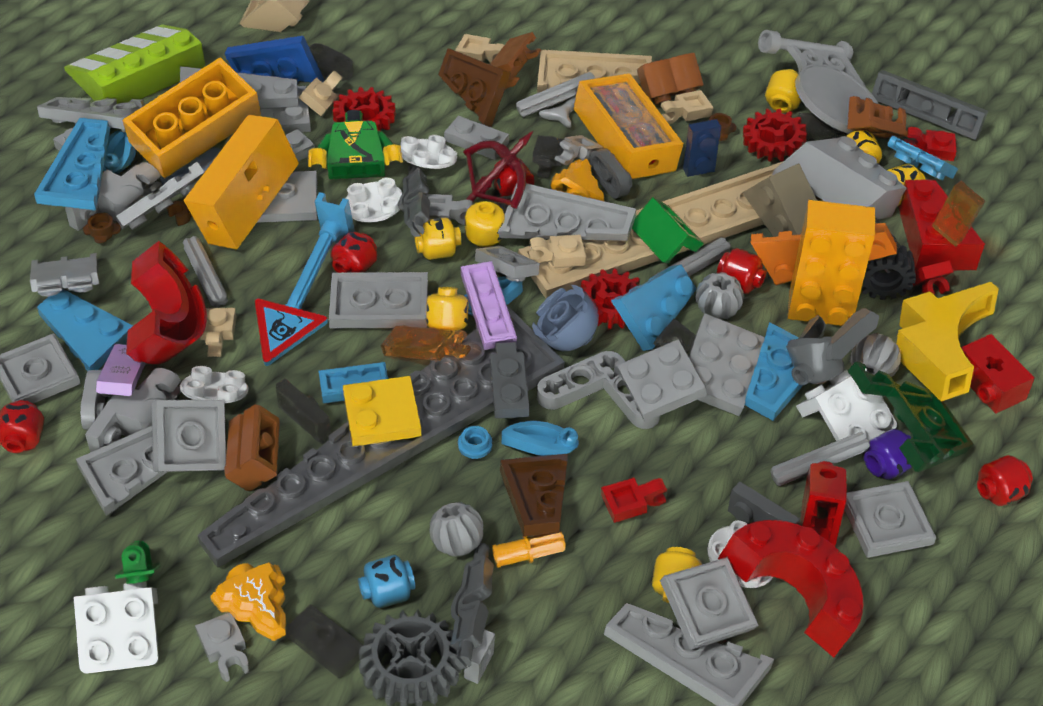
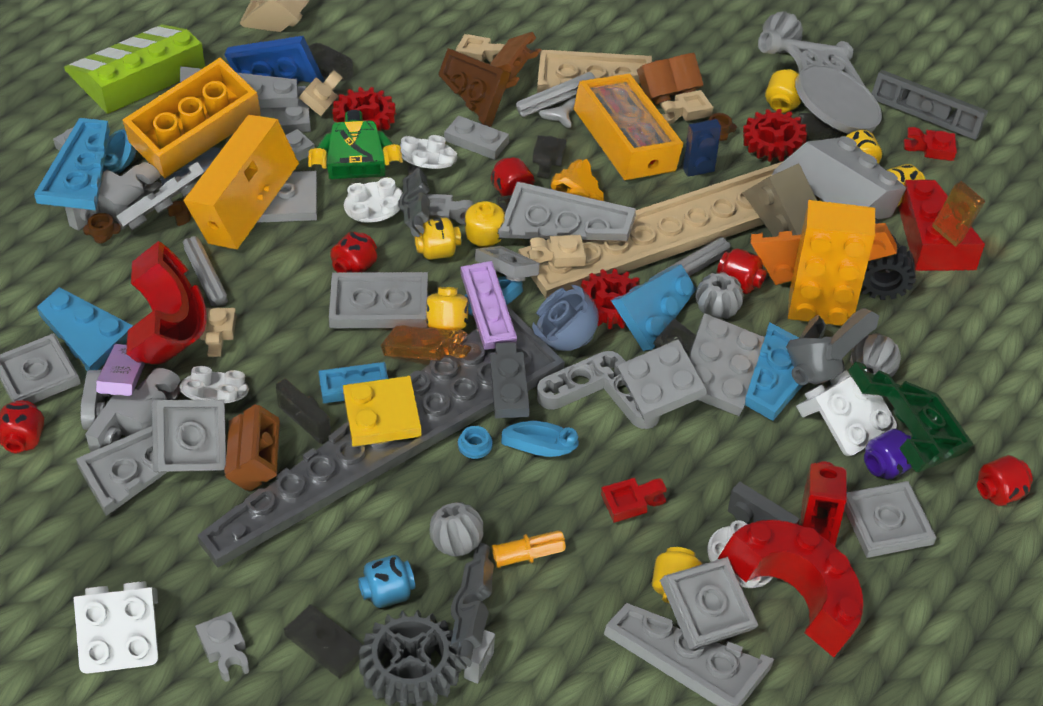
light grey plate [30,253,99,296] -> none
light grey wing [37,97,145,133] -> none
green hinge [115,540,160,584] -> none
light orange rock [210,562,286,641] -> none
dark azure piece [255,192,355,366] -> none
dark red piece [463,131,533,209] -> none
reddish brown wing [500,454,568,537] -> none
light grey plate [555,135,604,165] -> none
dark grey plate [590,148,632,199] -> none
green panel [632,197,704,264] -> none
light grey axle [770,432,870,486] -> none
dark orange hinge [847,96,908,139] -> none
dark azure plate [887,136,958,181] -> none
yellow arch [896,282,999,402] -> none
red tile [913,260,954,295] -> none
red brick [961,334,1035,414] -> none
none -> light grey piece [762,11,803,53]

